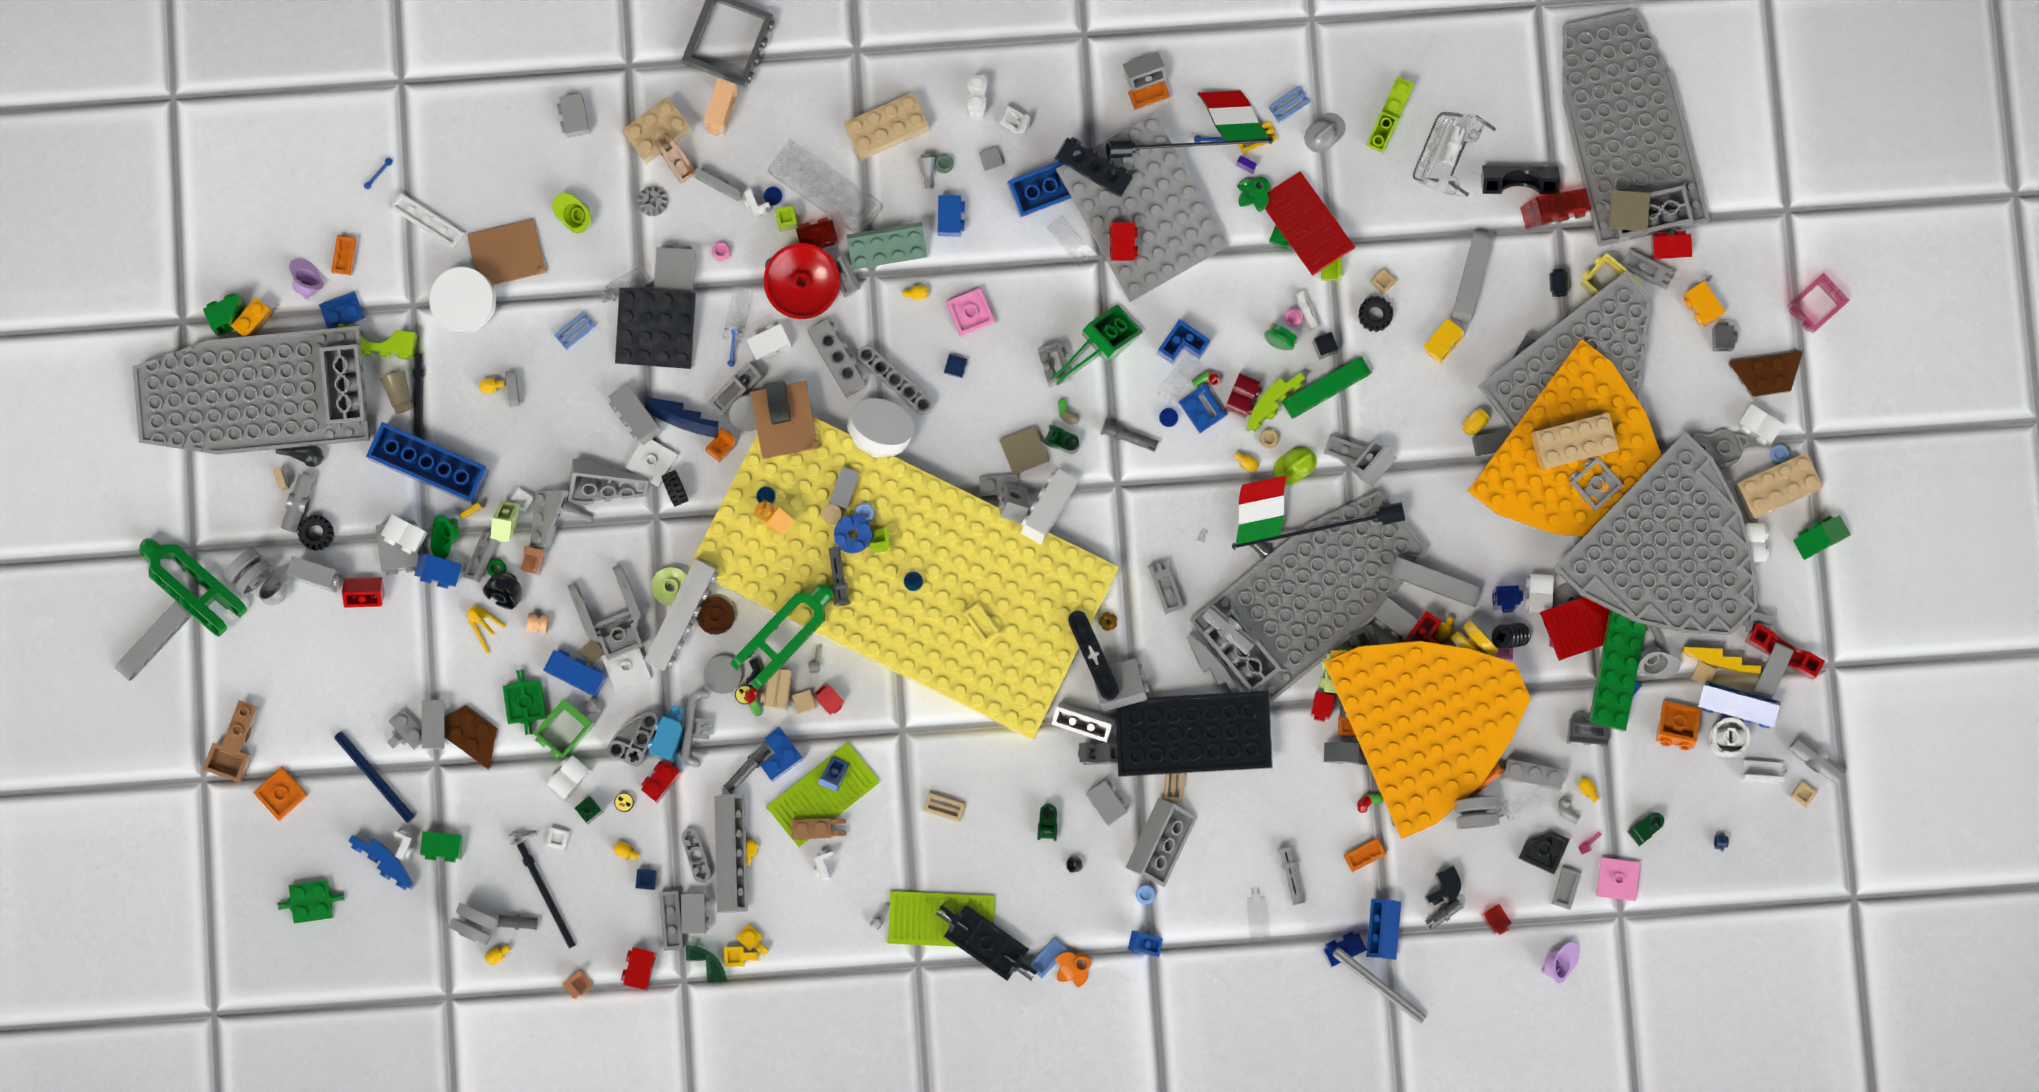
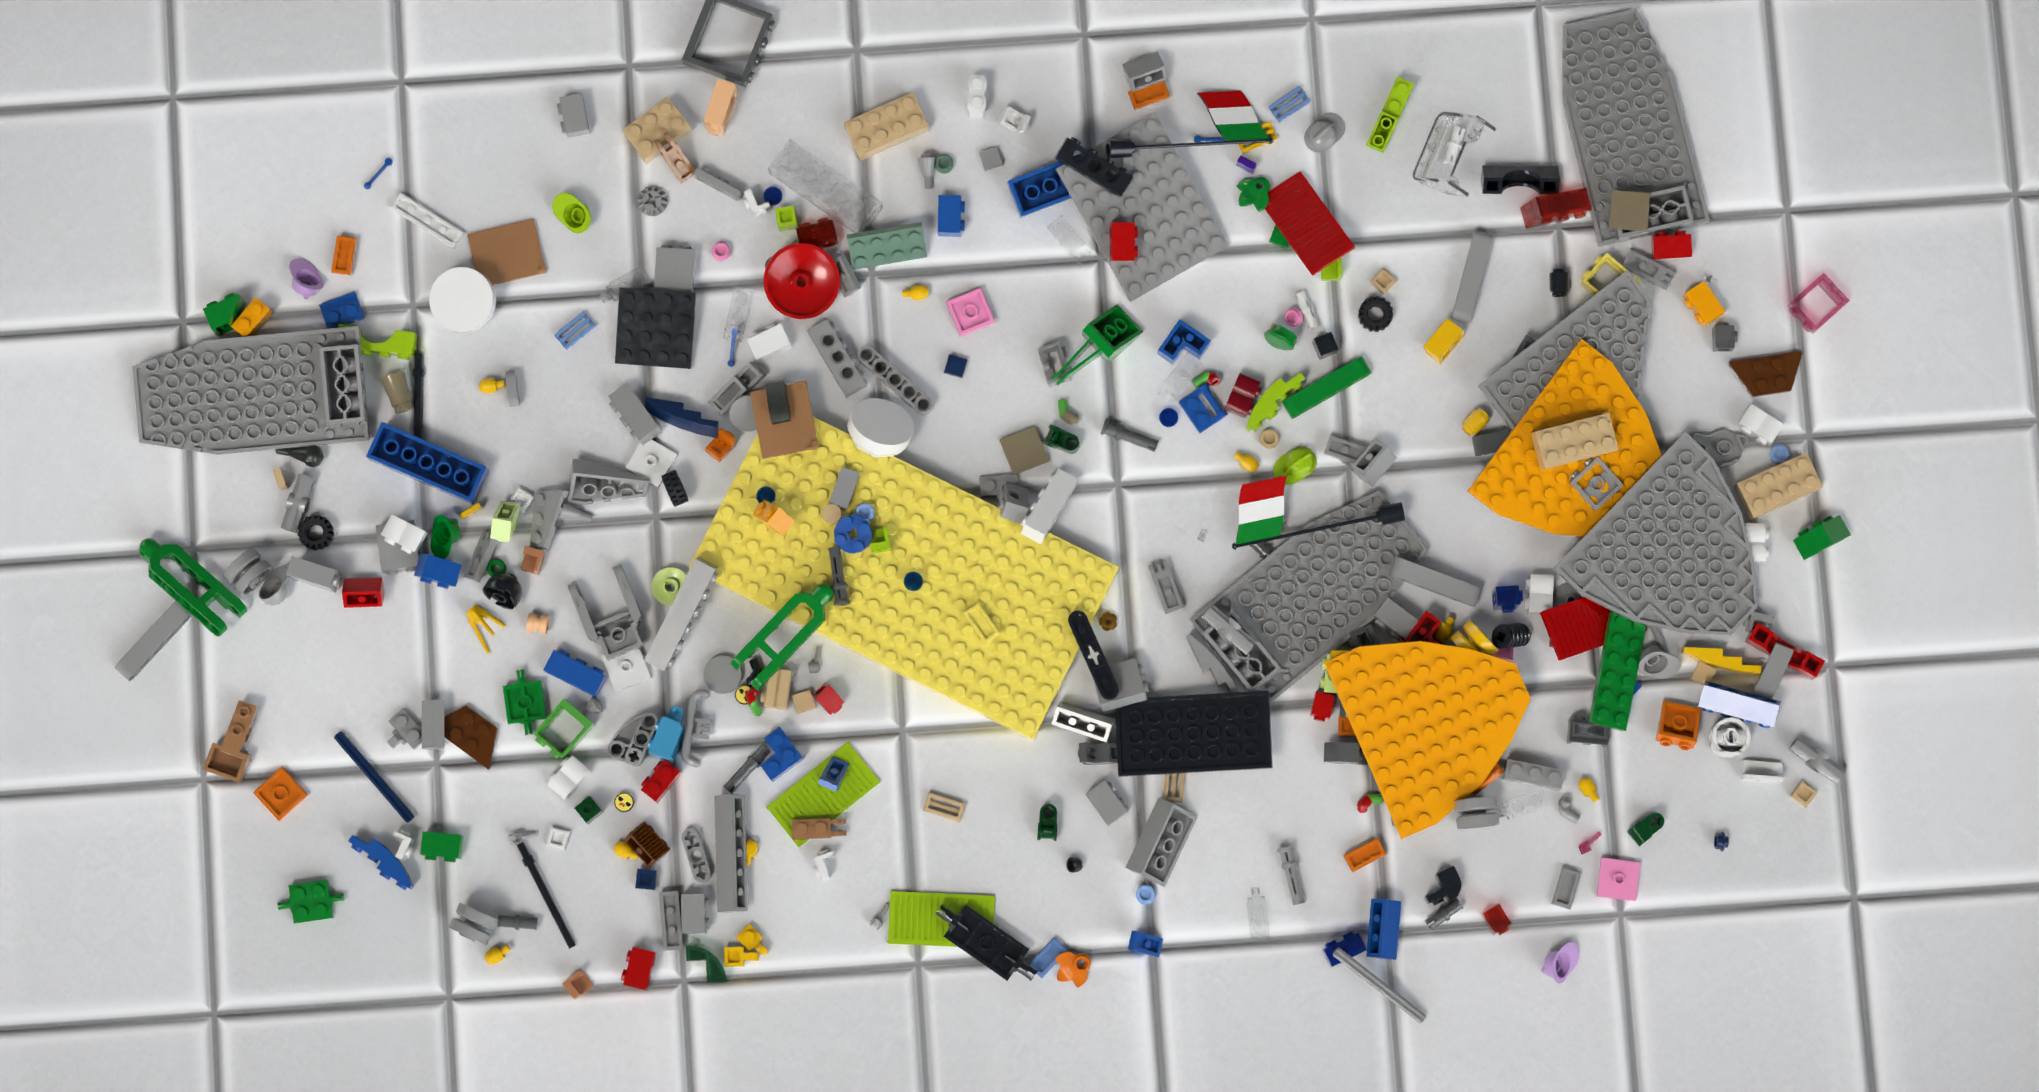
dark tan tile [579,640,605,666] -> none
reddish brown tile [696,597,735,635] -> none
pearl dark grey plate [1518,831,1570,875] -> none
none -> reddish brown brick [623,821,670,868]

